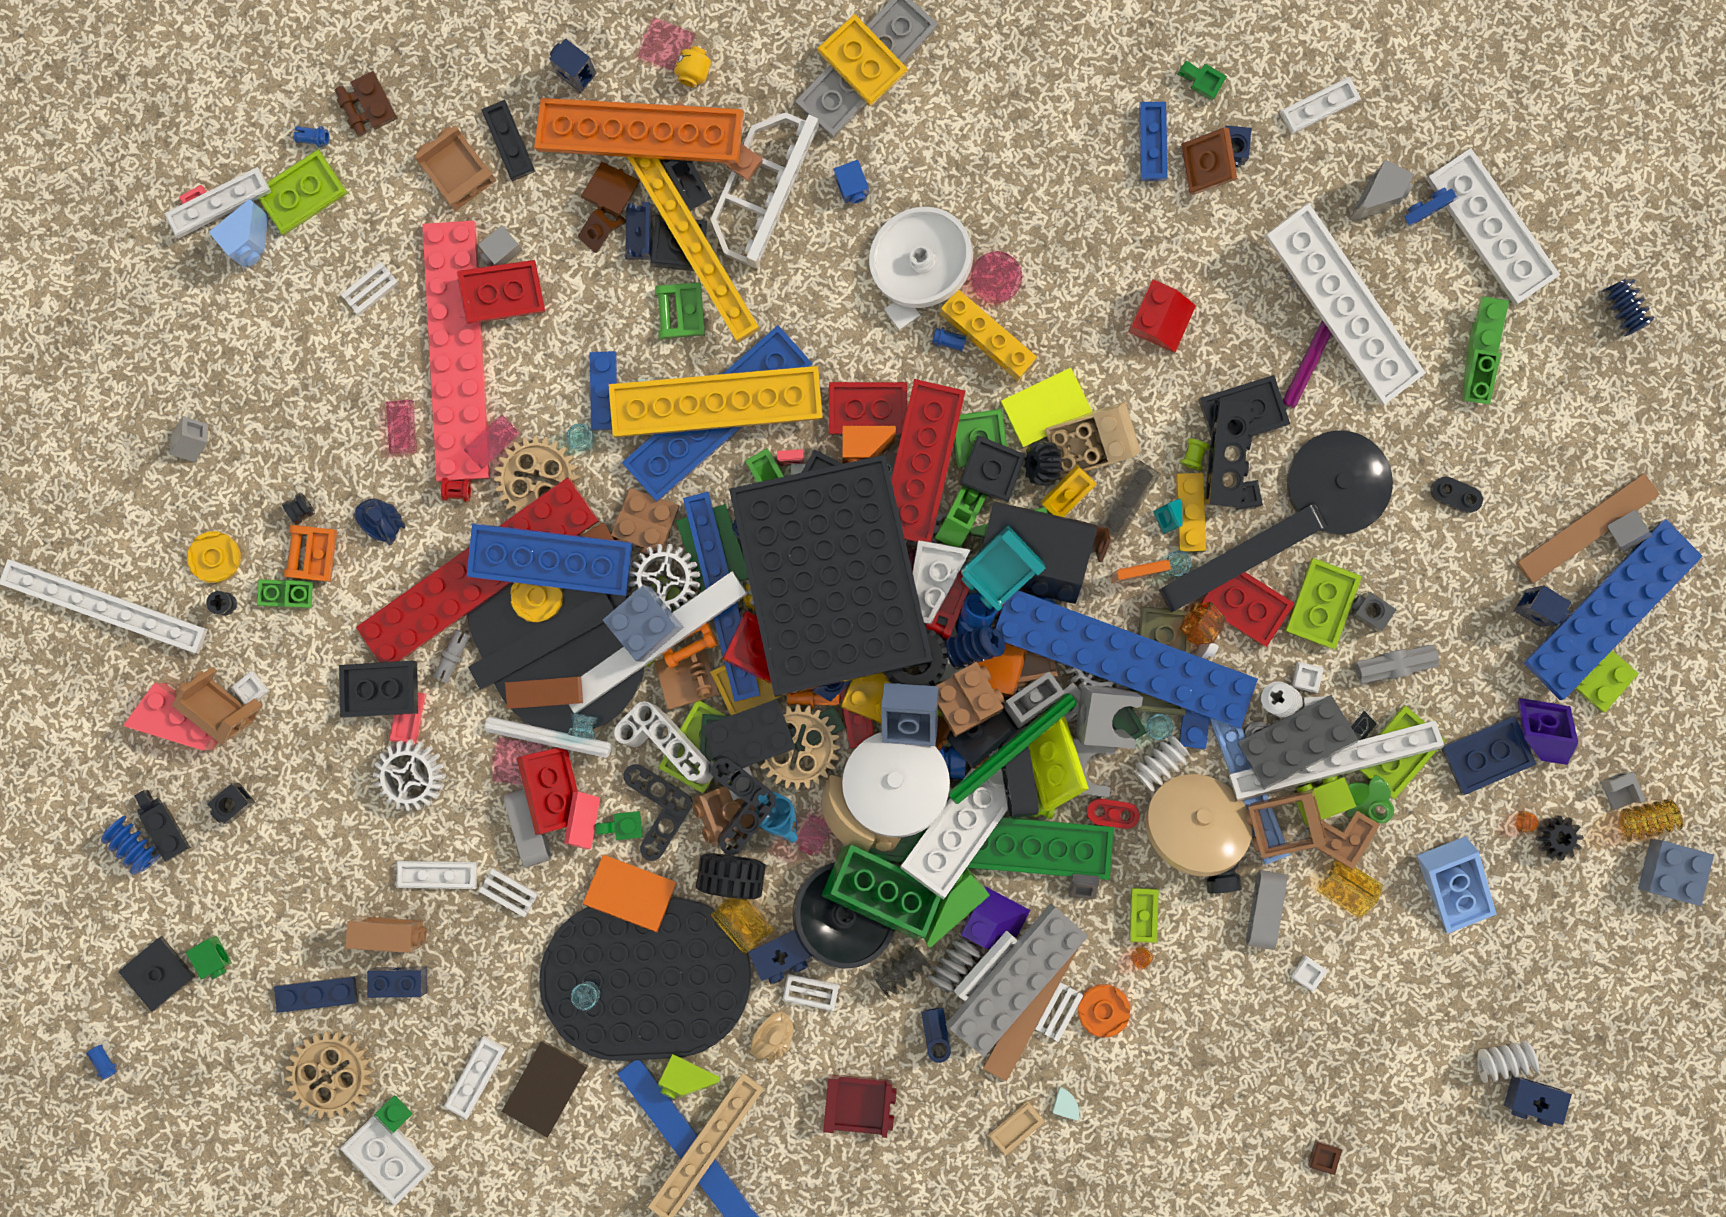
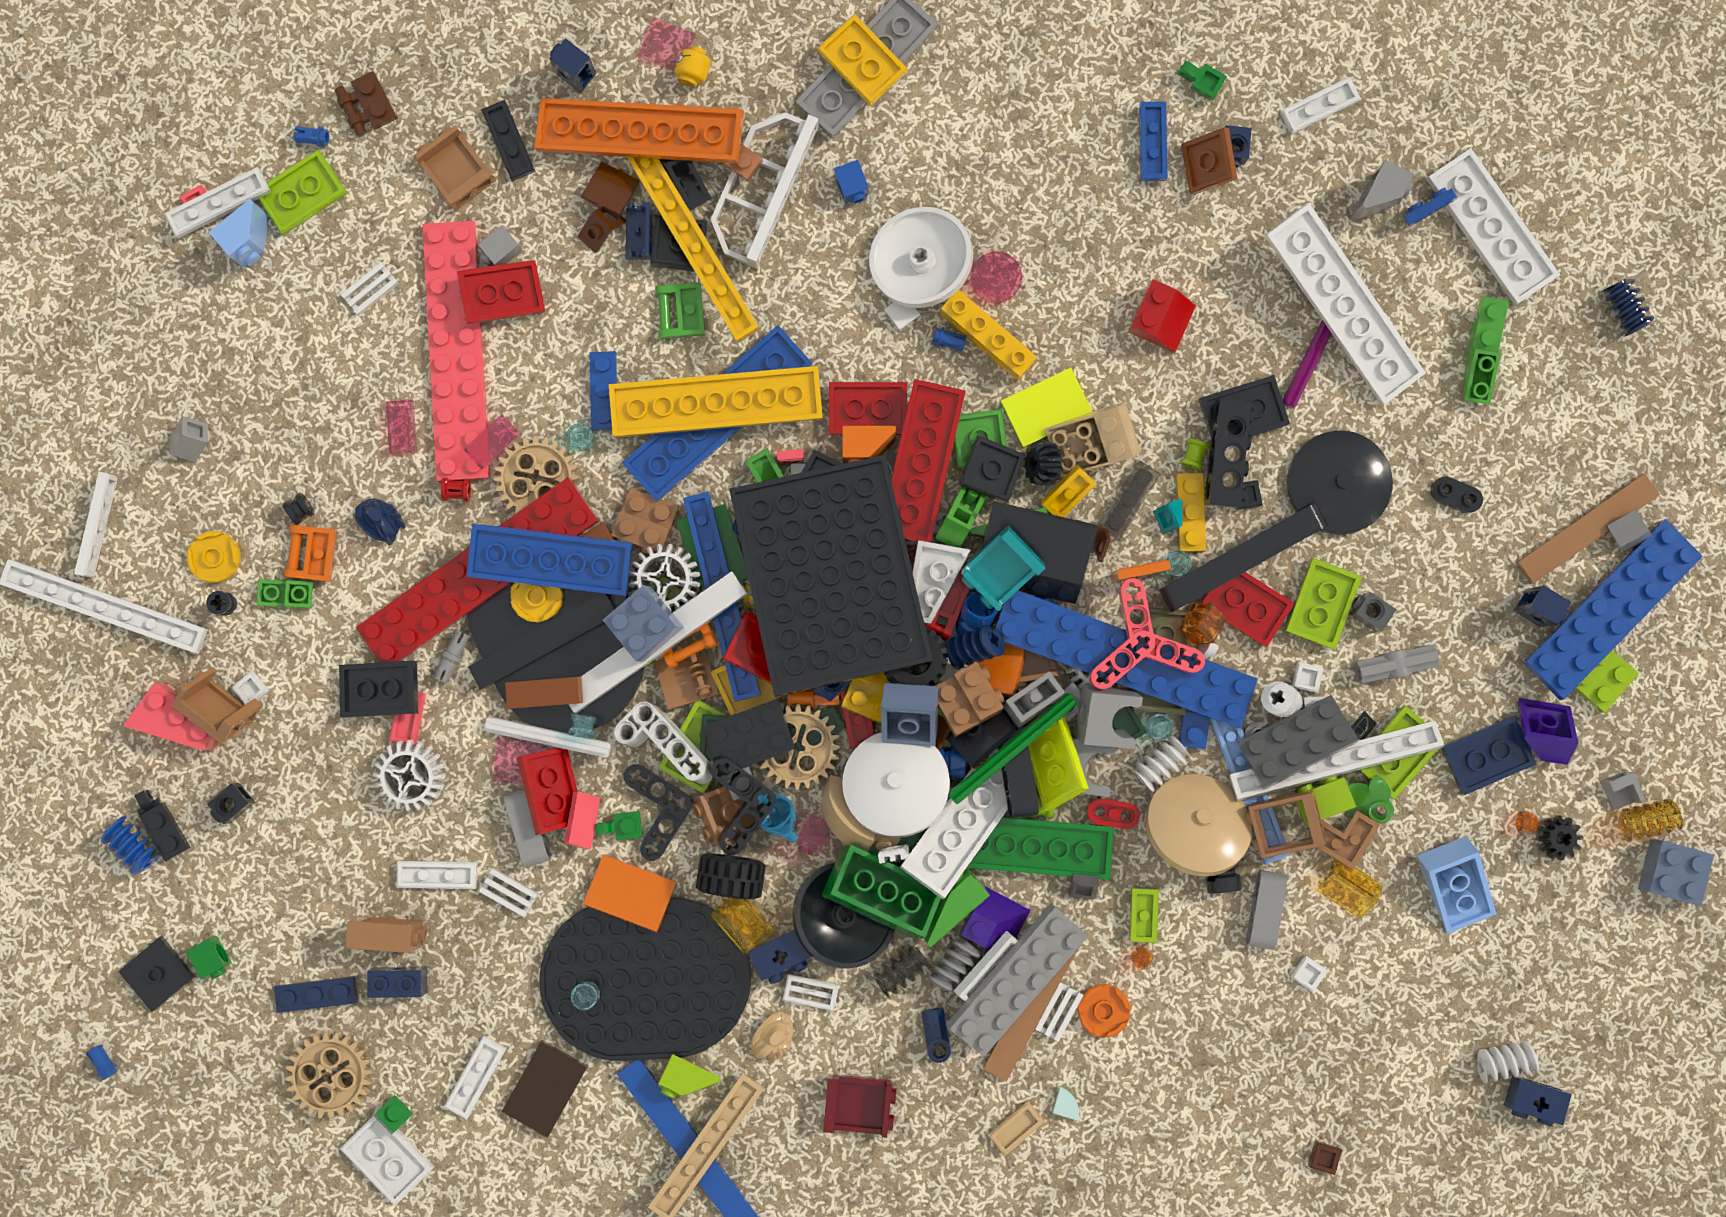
none -> white tile [74,472,118,578]
none -> white tile [878,844,910,863]
none -> coral piece [1089,578,1205,690]

